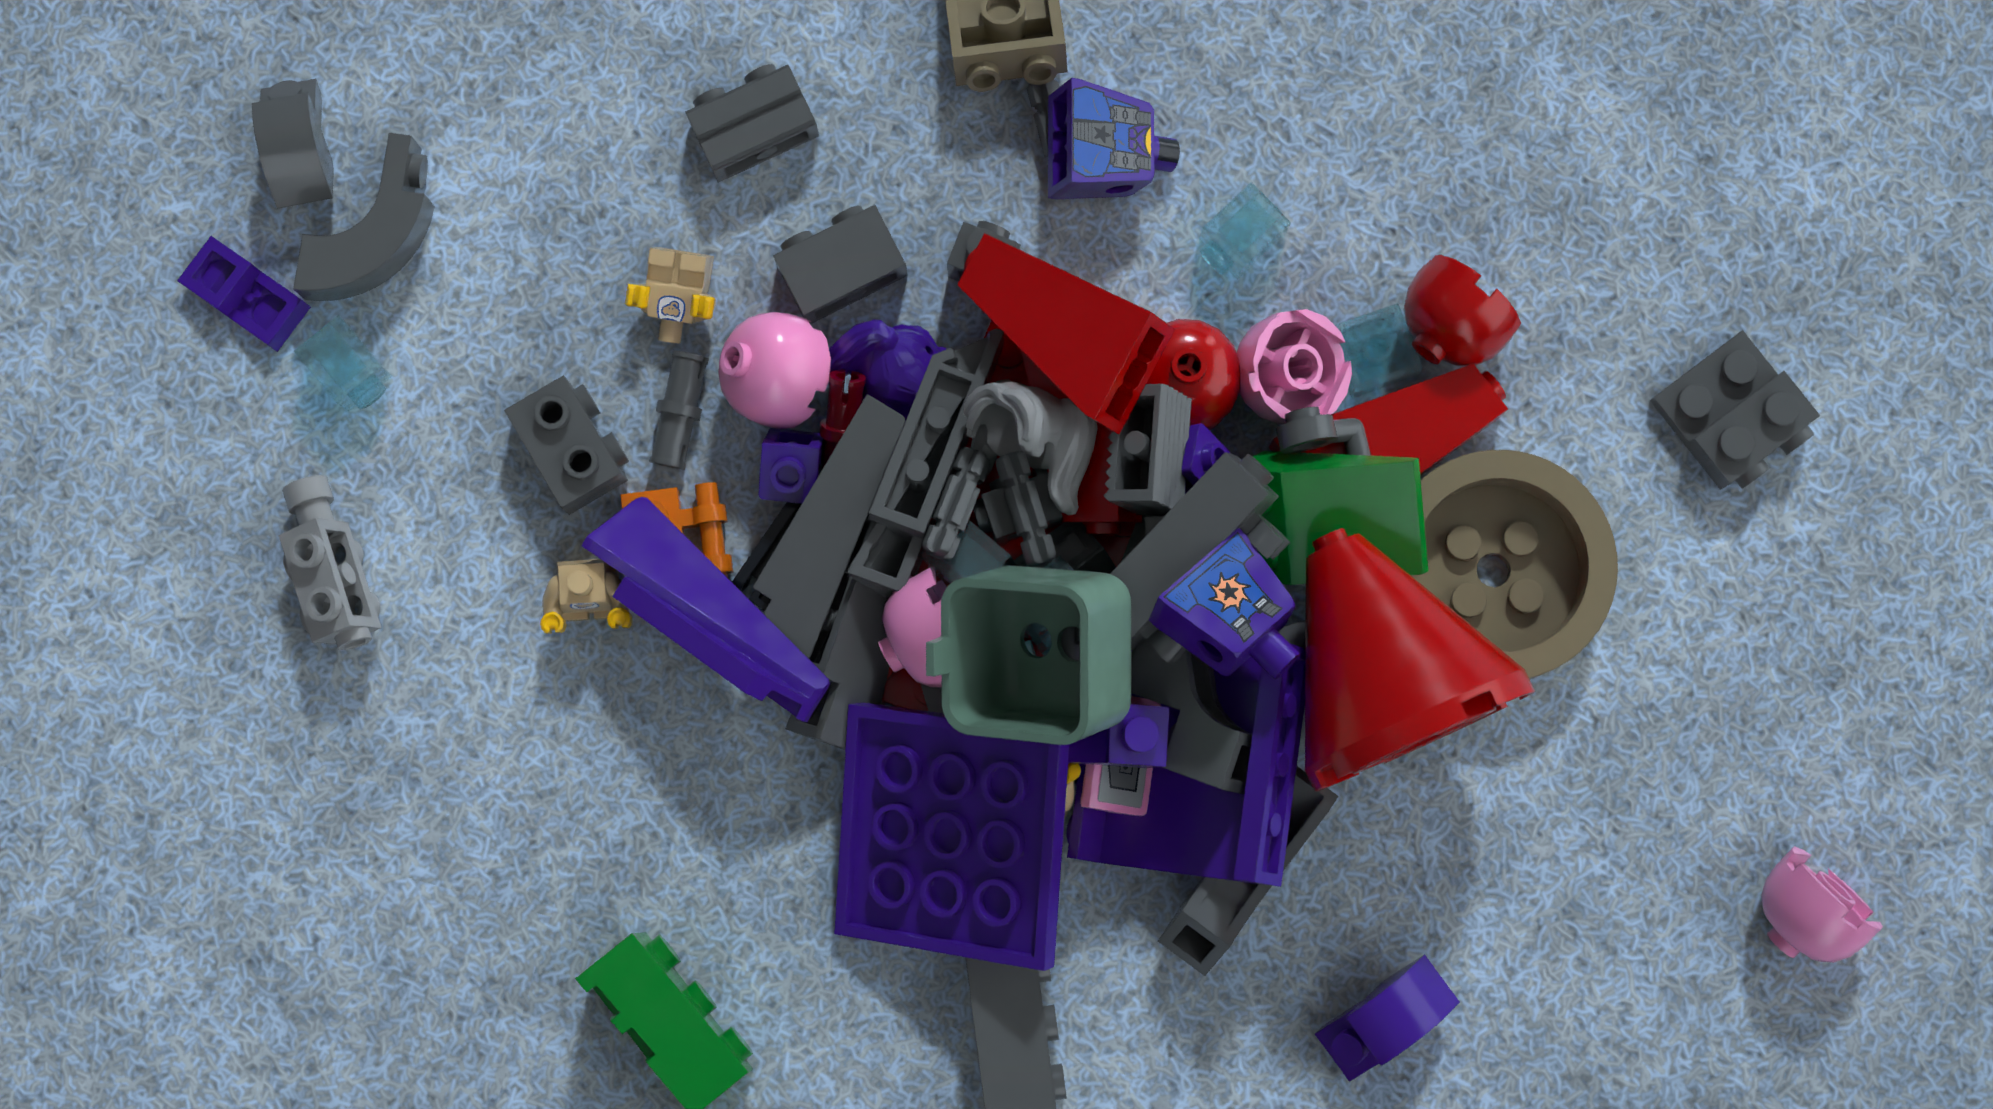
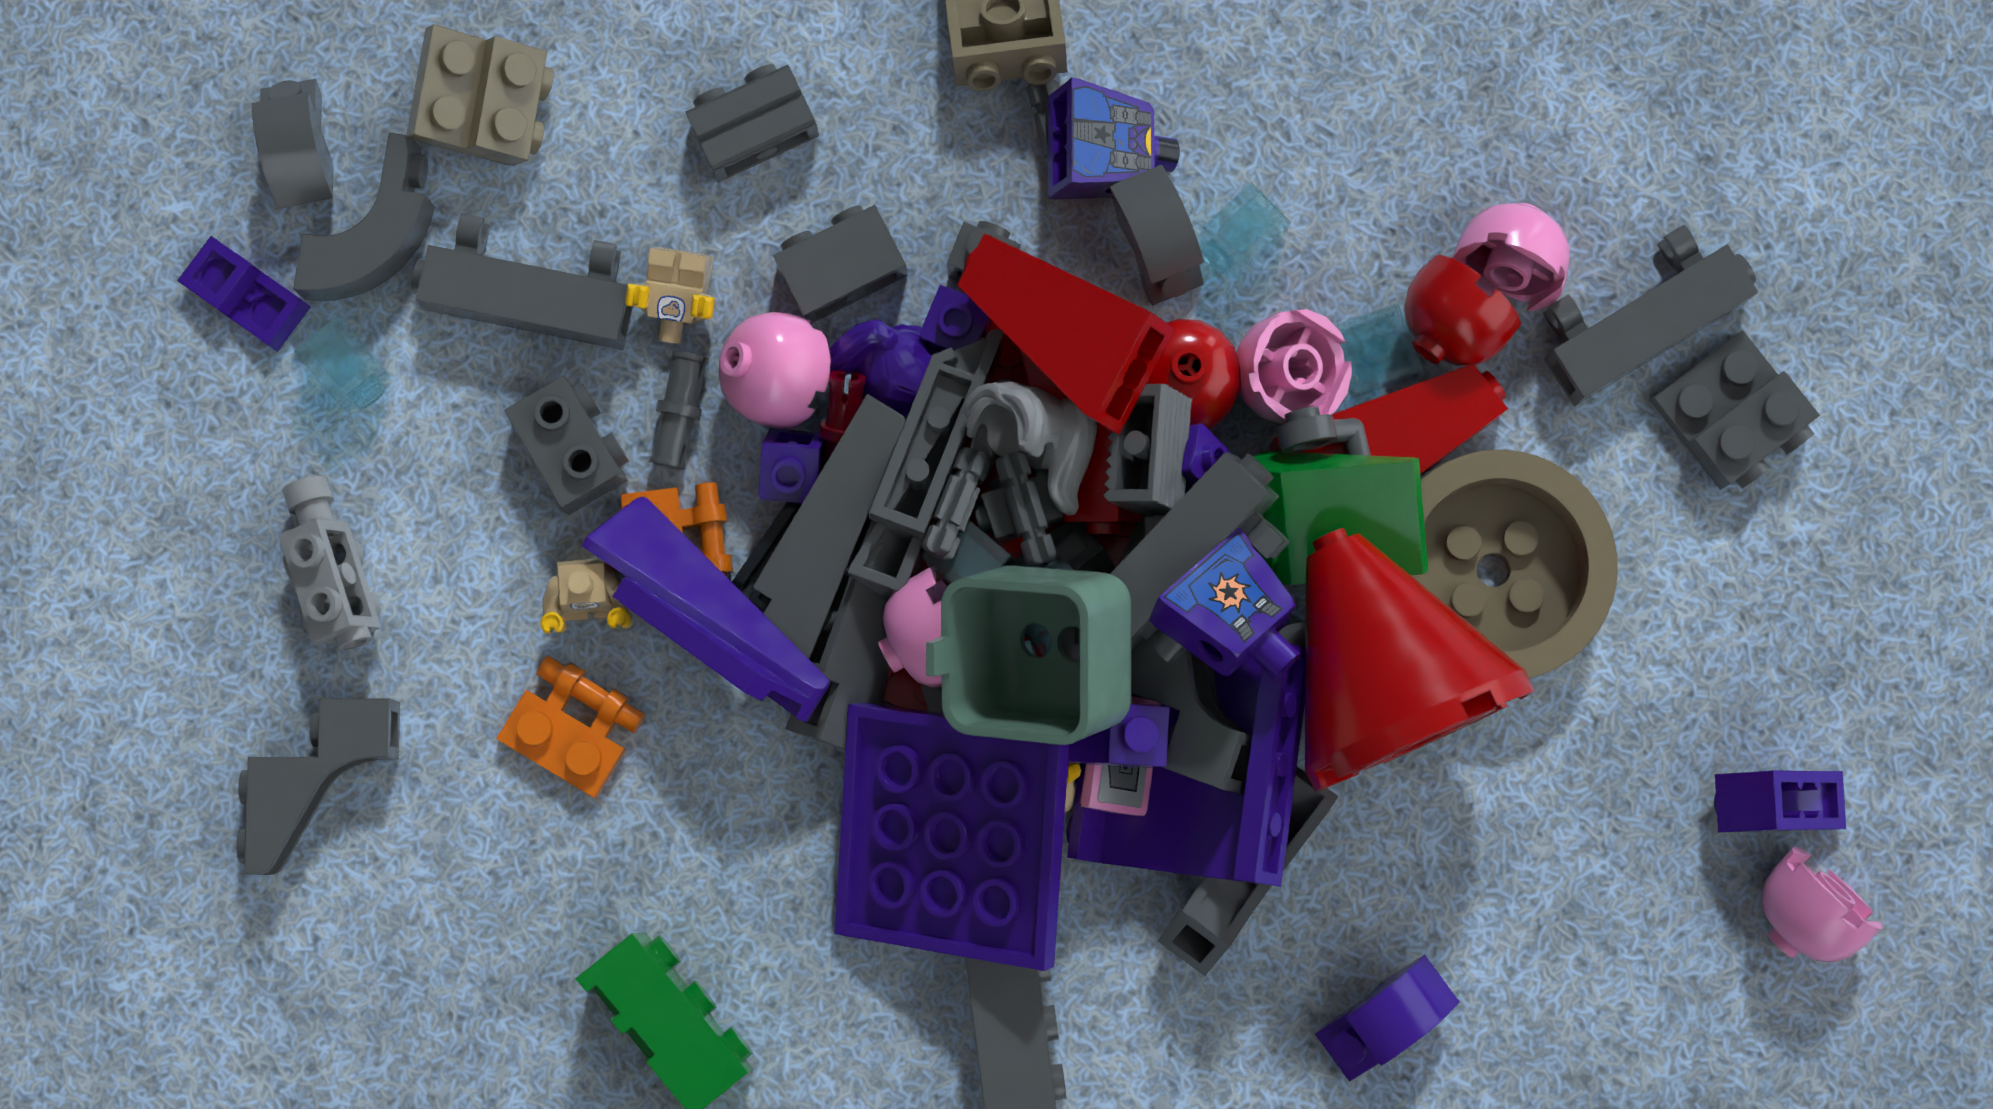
none -> dark grey arch [236,698,400,875]
none -> dark tan plate [406,24,554,166]
none -> dark grey brick [411,213,633,350]
none -> orange plate [496,655,646,799]
none -> dark purple bracket [920,284,991,351]
none -> dark grey brick [1109,165,1204,306]
none -> bright pink cylinder [1452,203,1570,311]
none -> dark grey brick [1543,225,1758,407]
none -> dark purple arch [1714,770,1846,833]

